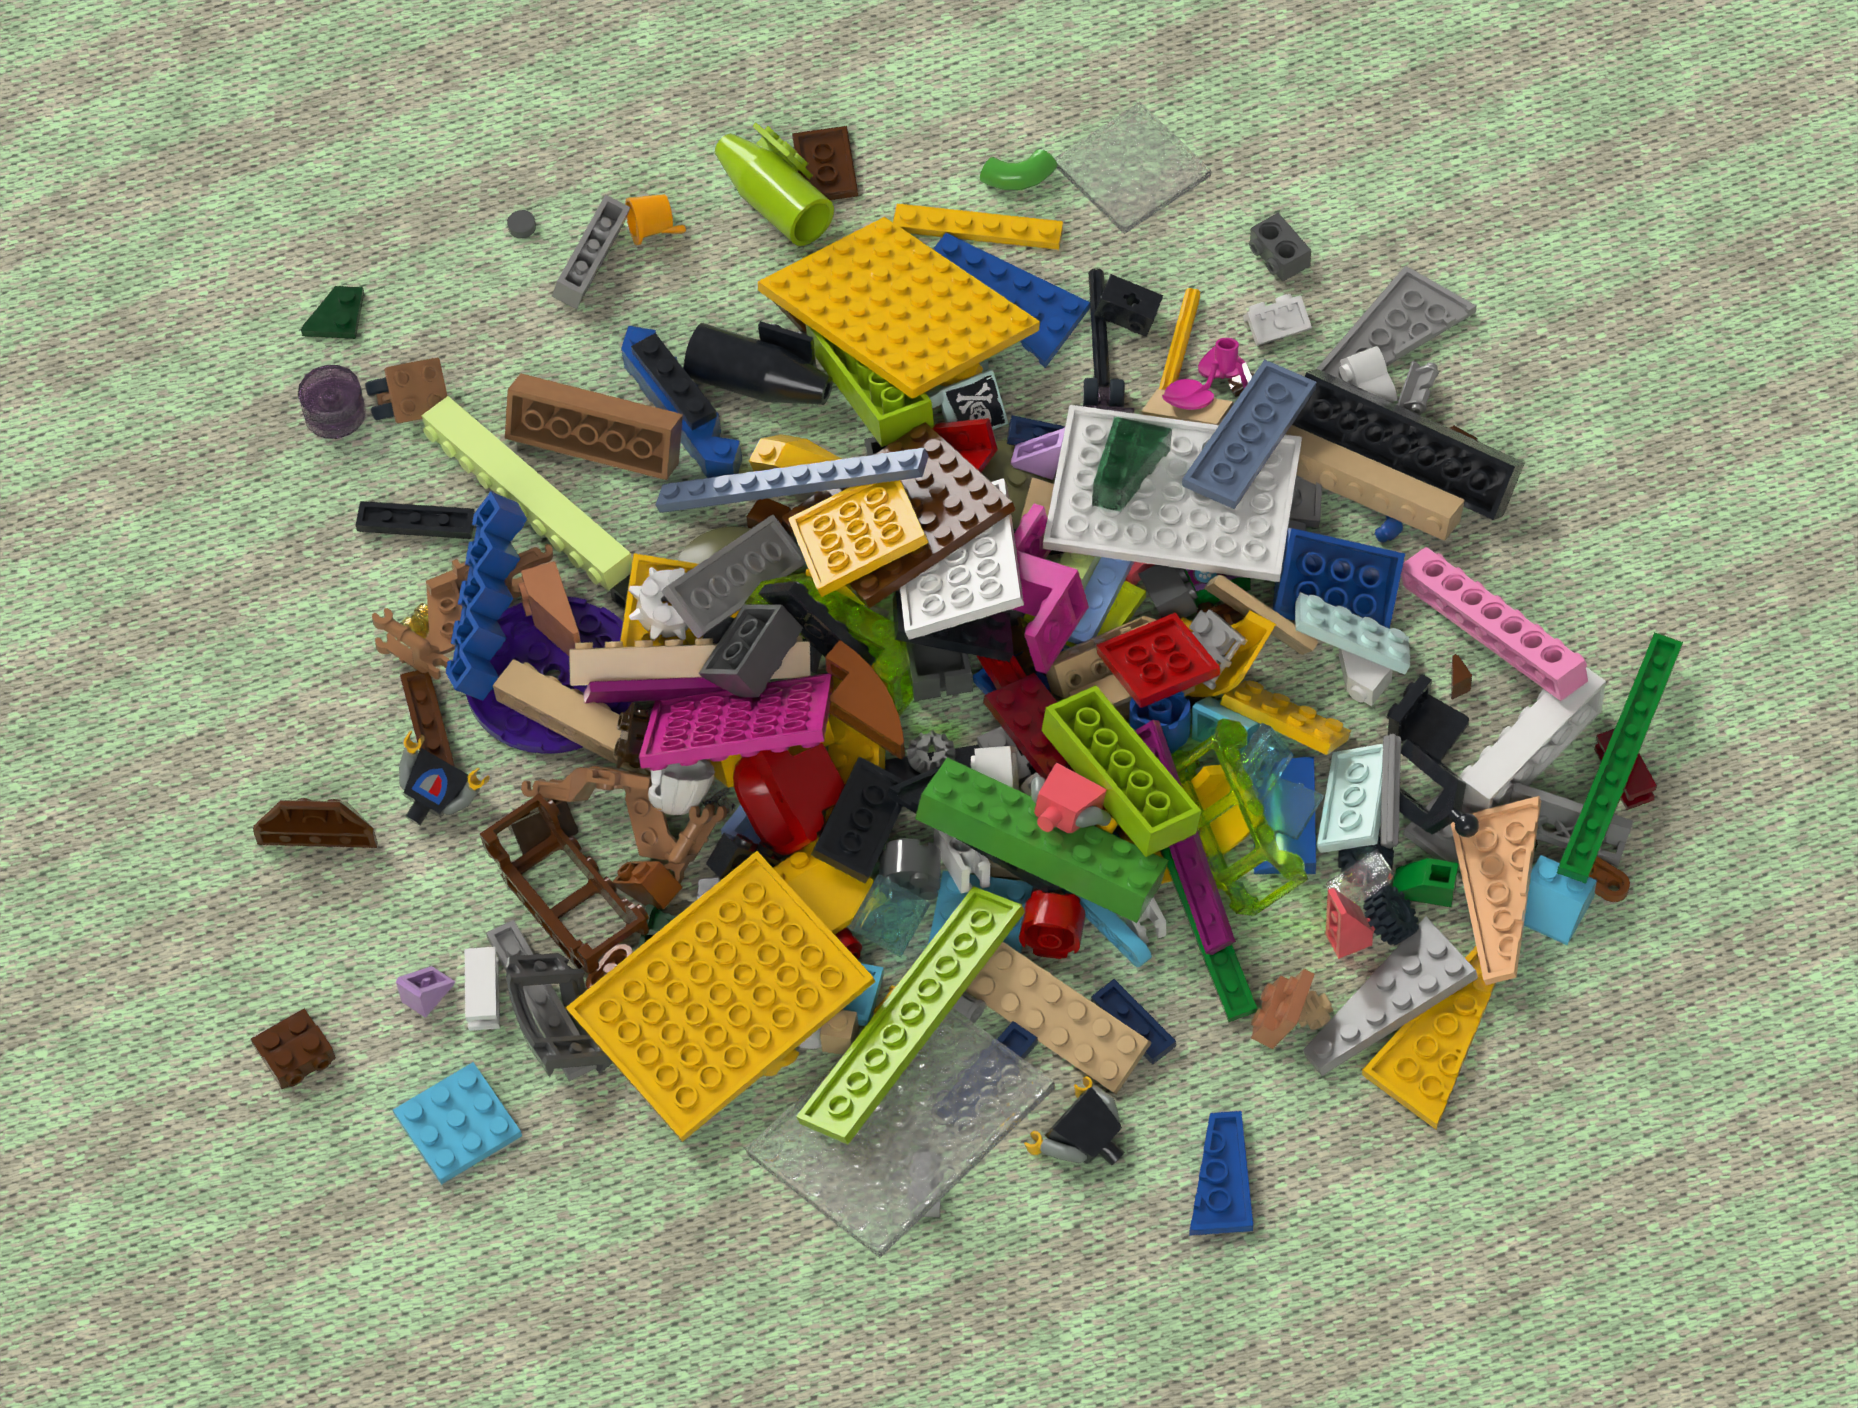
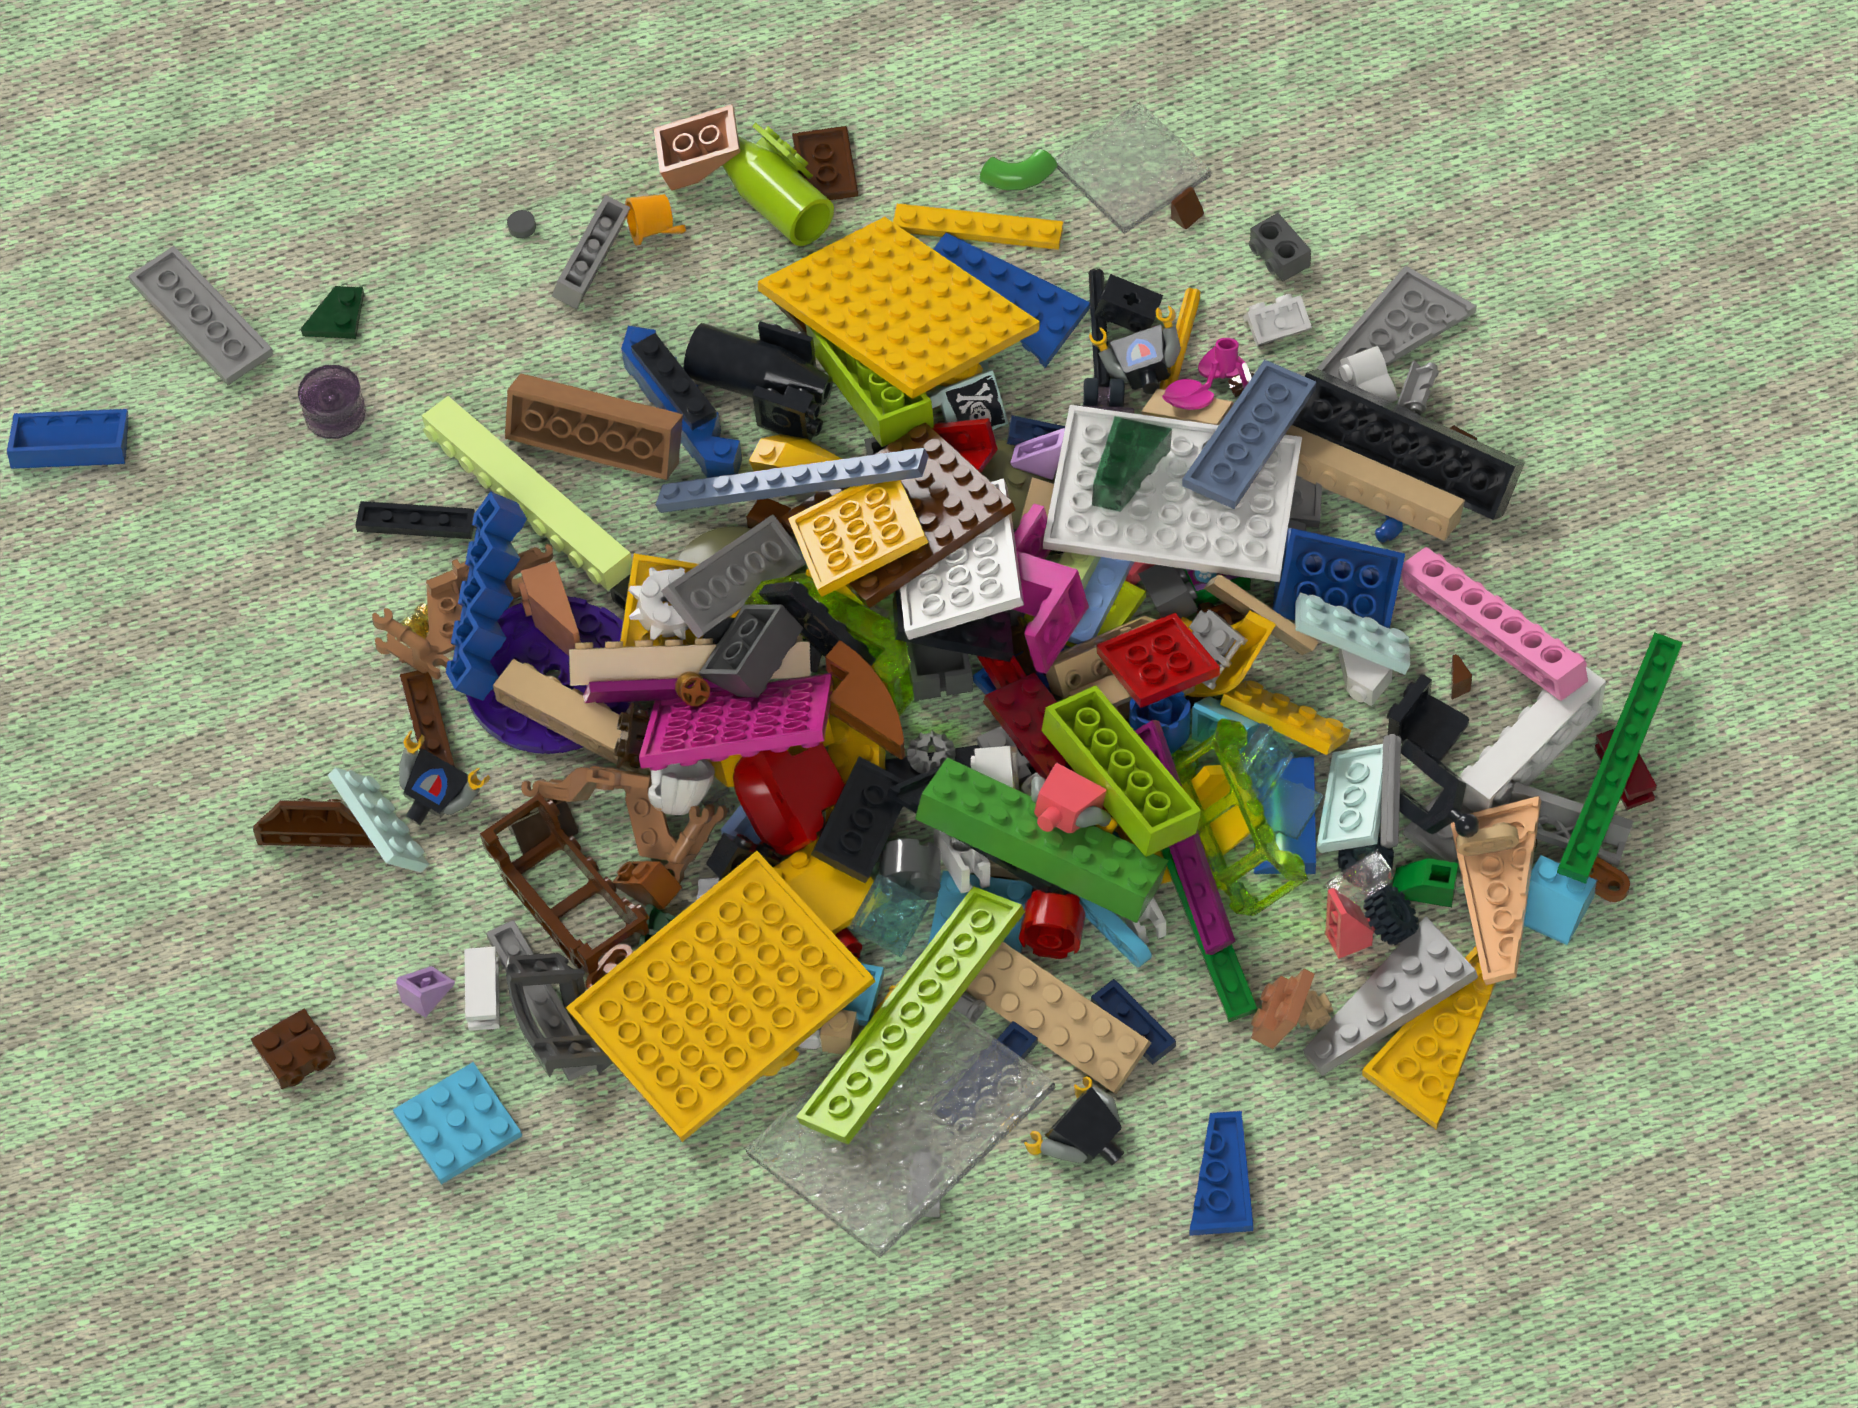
medium nougat plate [365,357,448,424] -> none
none -> blue slope [7,409,128,469]
none -> light grey plate [128,246,274,385]
none -> light aqua plate [327,767,429,873]
none -> nougat slope [654,104,741,191]
none -> pearl gold wheel [675,672,710,706]
none -> black plate [752,386,823,441]
none -> torso [1089,305,1181,394]
none -> reddish brown slope [1171,186,1204,229]
none -> tan plate [1456,822,1519,856]

